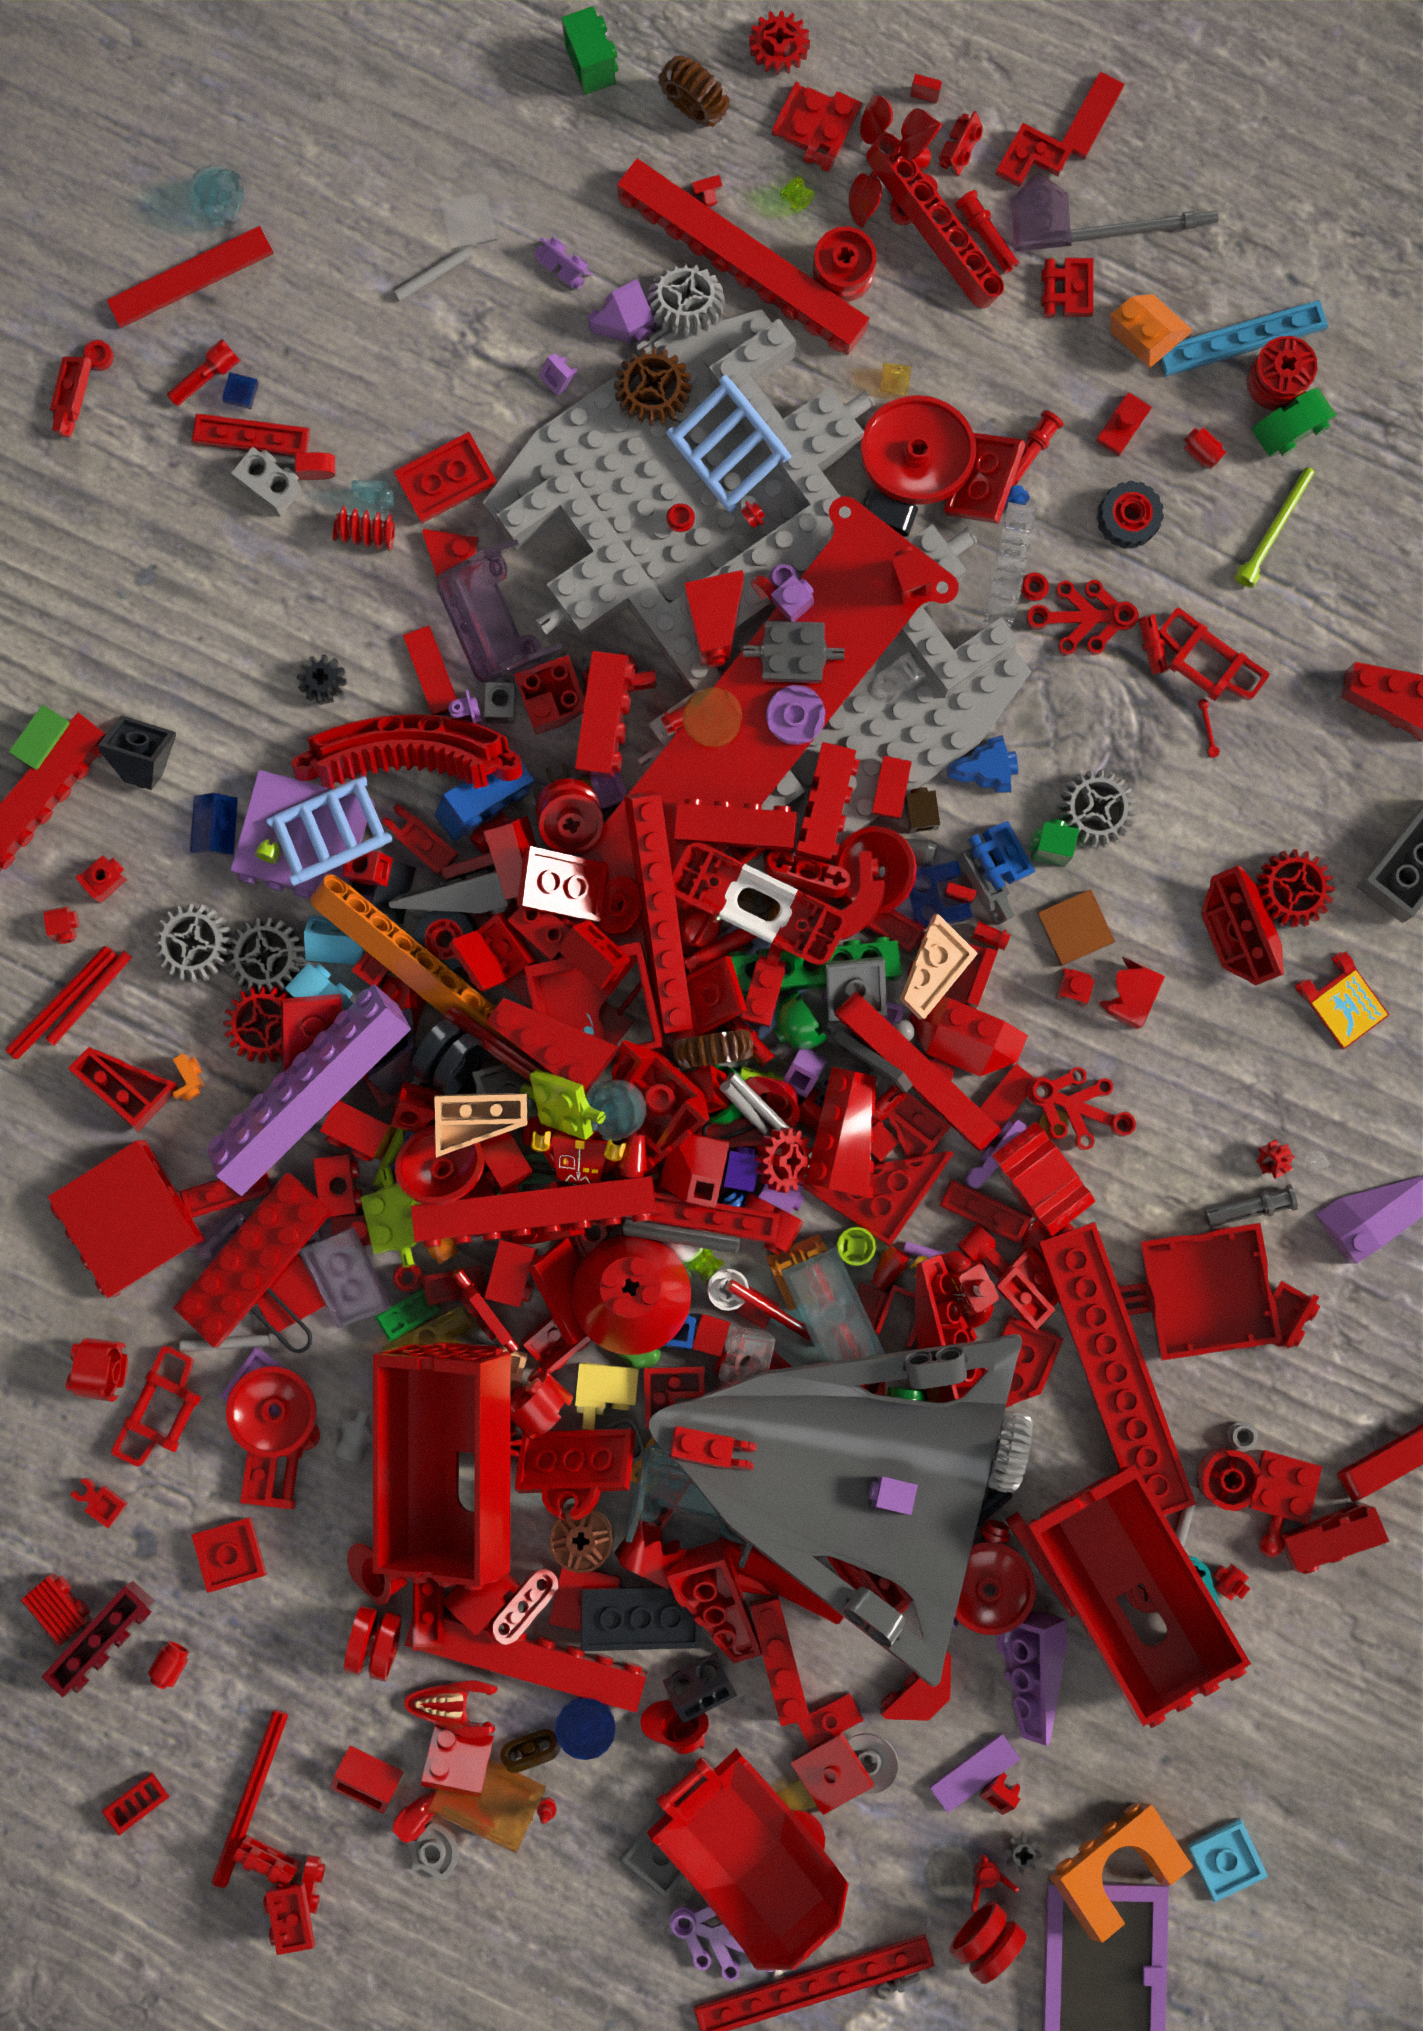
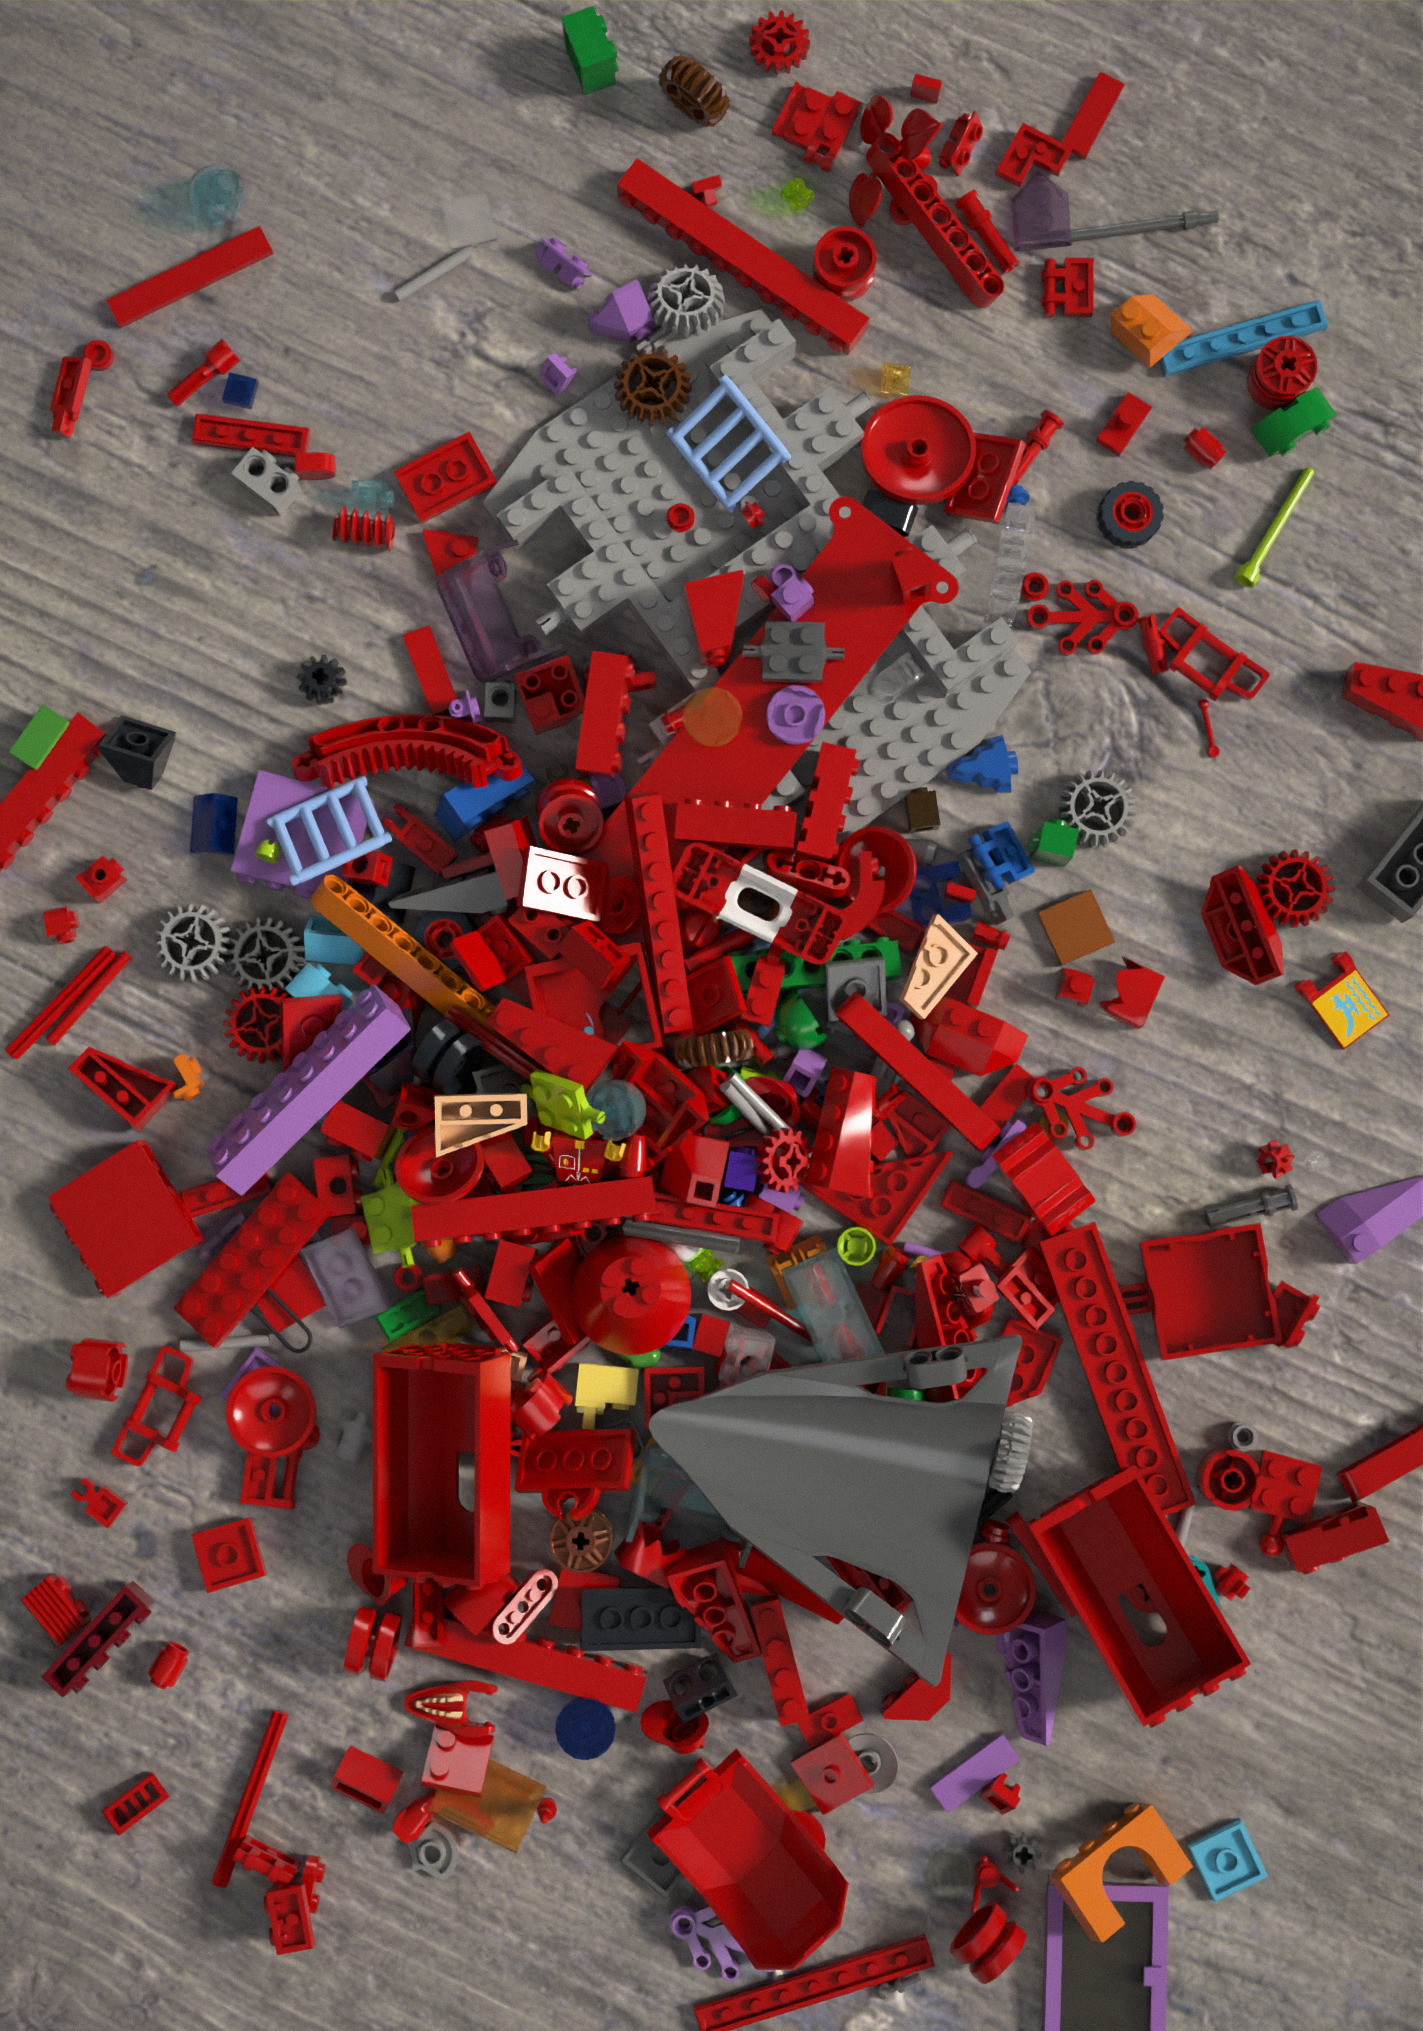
dark brown plate [500,1729,561,1773] -> none
red tile [644,1084,675,1116] -> none
red hinge [669,1426,757,1471] -> none
dark grey tile [833,1029,913,1093] -> none
medium lavender brick [868,1476,918,1515] -> none
red tile [871,755,912,819] -> none

